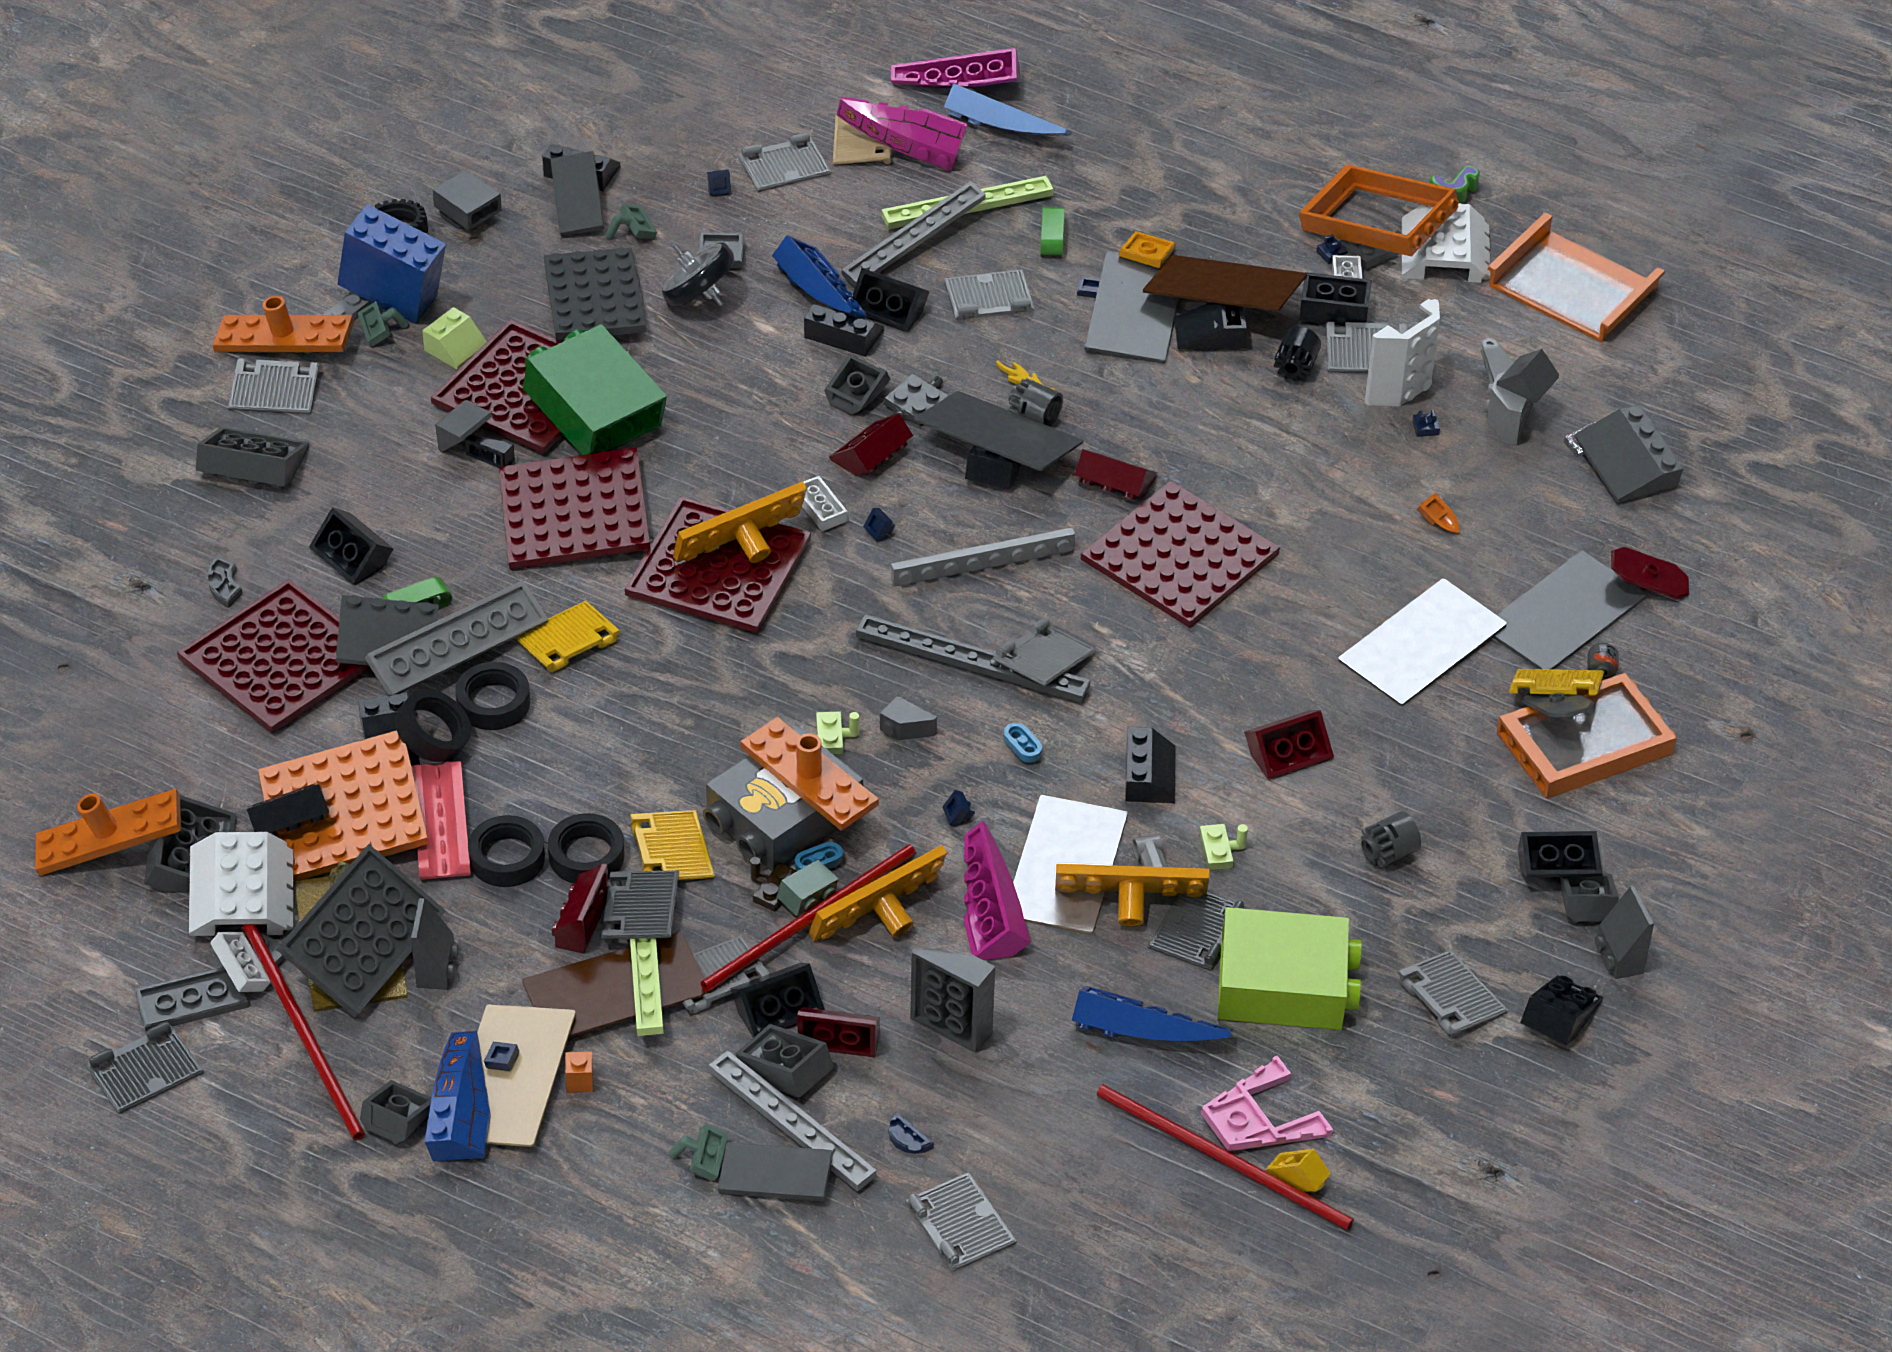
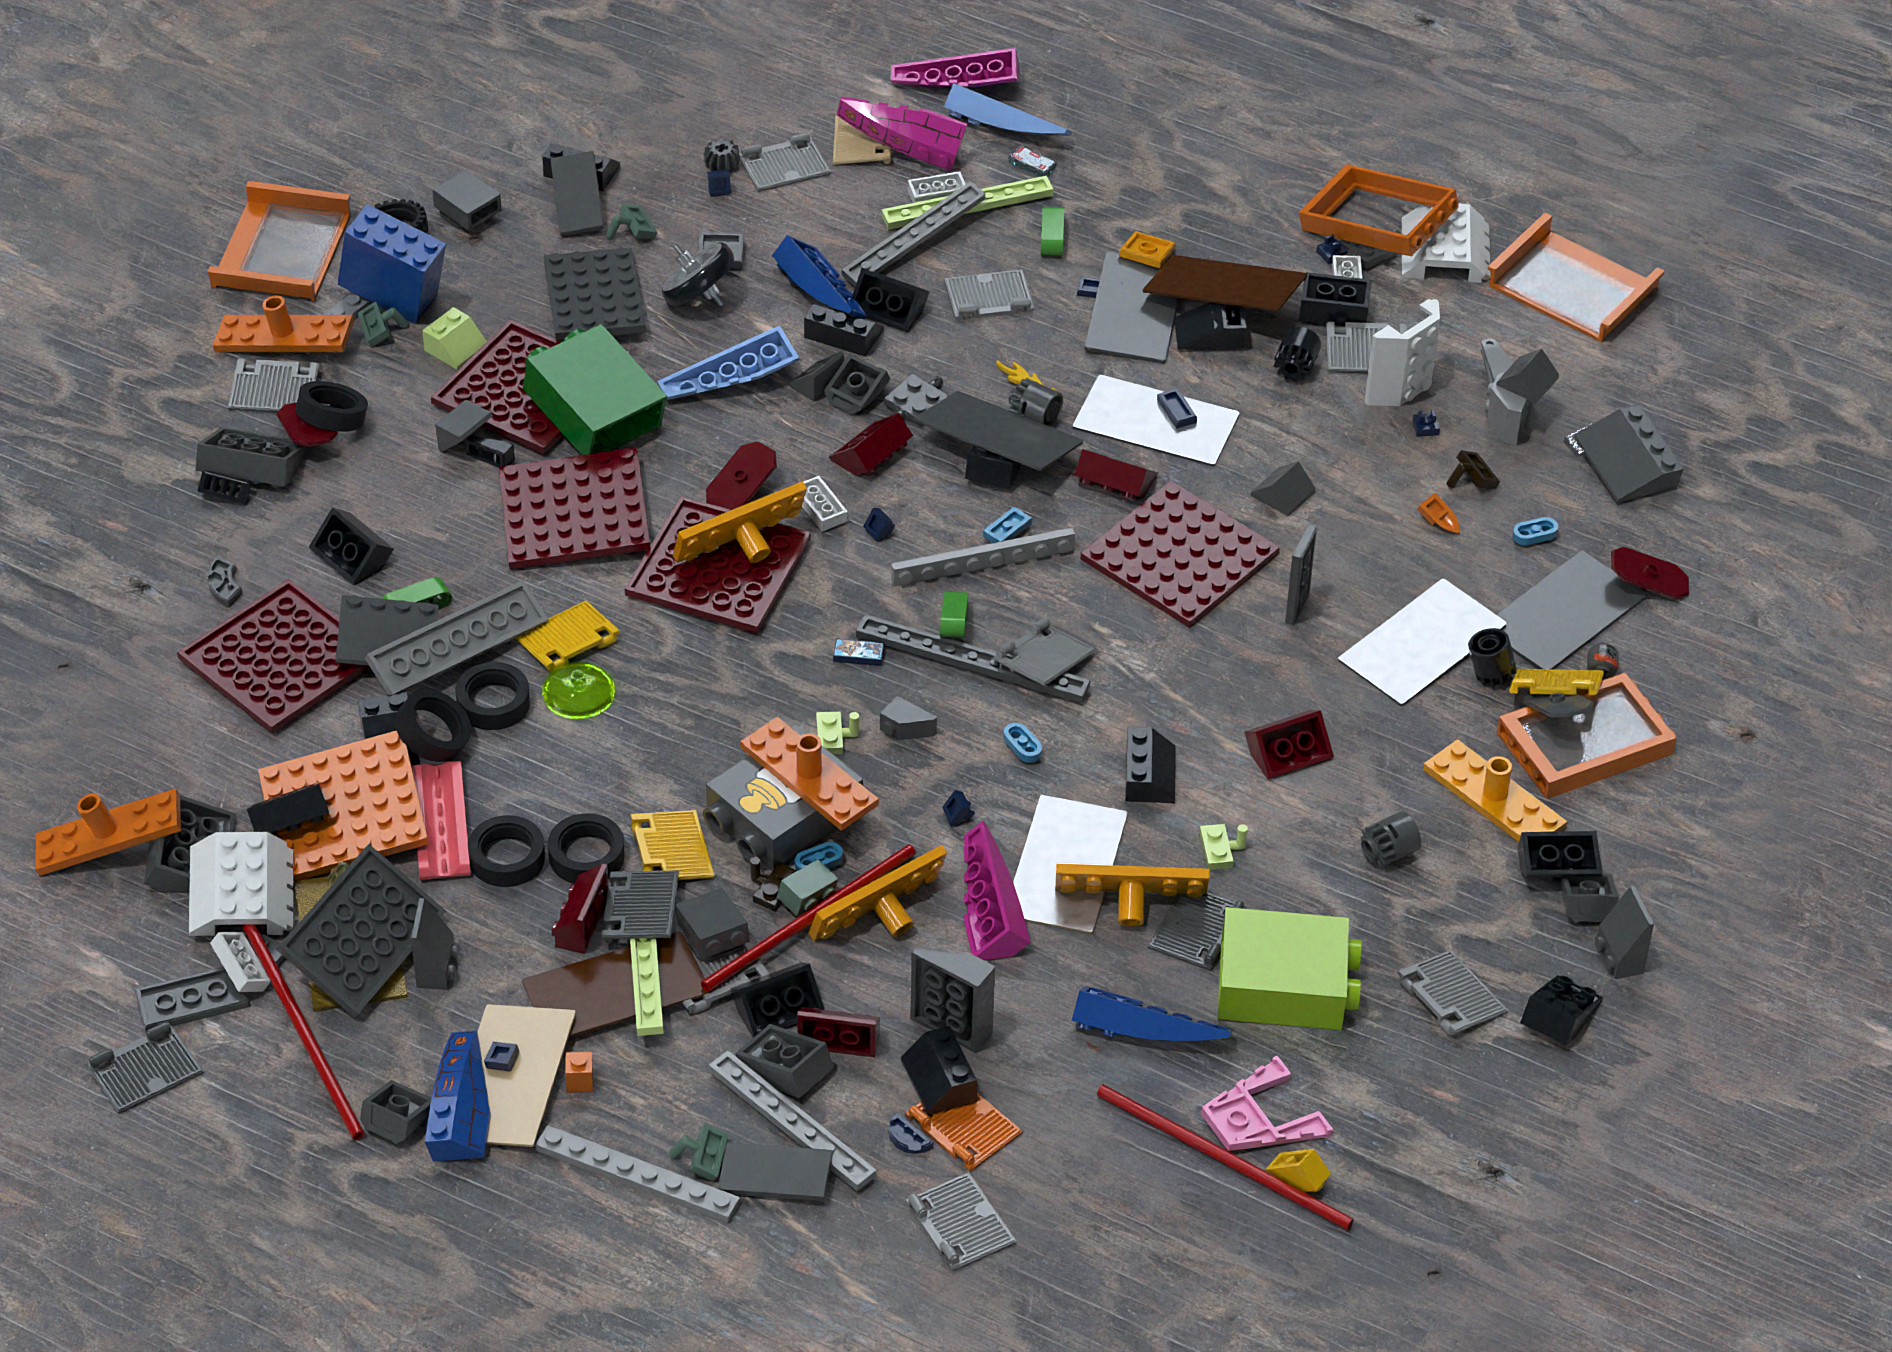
light grey piece [1133,834,1167,867] -> none
bright green animal [1430,166,1480,204] -> none
none -> black slope [198,469,252,504]
none -> piece [207,181,351,301]
none -> dark red shield [276,402,338,447]
none -> black tyre [295,381,368,432]
none -> light grey plate [535,1125,740,1223]
none -> clear neon green dish [542,662,615,719]
none -> light blue wedge [657,325,800,400]
none -> dark grey brick [675,888,750,962]
none -> dark grey gear [704,138,740,171]
none -> dark red shield [706,441,777,510]
none -> dark grey slope [788,351,844,402]
none -> tile [833,638,884,666]
none -> black slope [901,1026,977,1115]
none -> orange window [905,1093,1023,1171]
none -> white piece [908,172,965,203]
none -> bright green beam [940,591,968,638]
none -> dark azure plate [983,507,1032,543]
none -> tile [1009,145,1057,177]
none -> piece [1073,375,1239,466]
none -> dark blue tile [1157,388,1197,429]
none -> dark grey slope [1251,461,1316,516]
none -> dark grey tile [1285,524,1317,625]
none -> light orange plate [1423,739,1567,842]
none -> dark brown plate [1446,450,1500,489]
none -> black gear [1468,628,1517,687]
none -> dark azure plate [1512,517,1558,545]

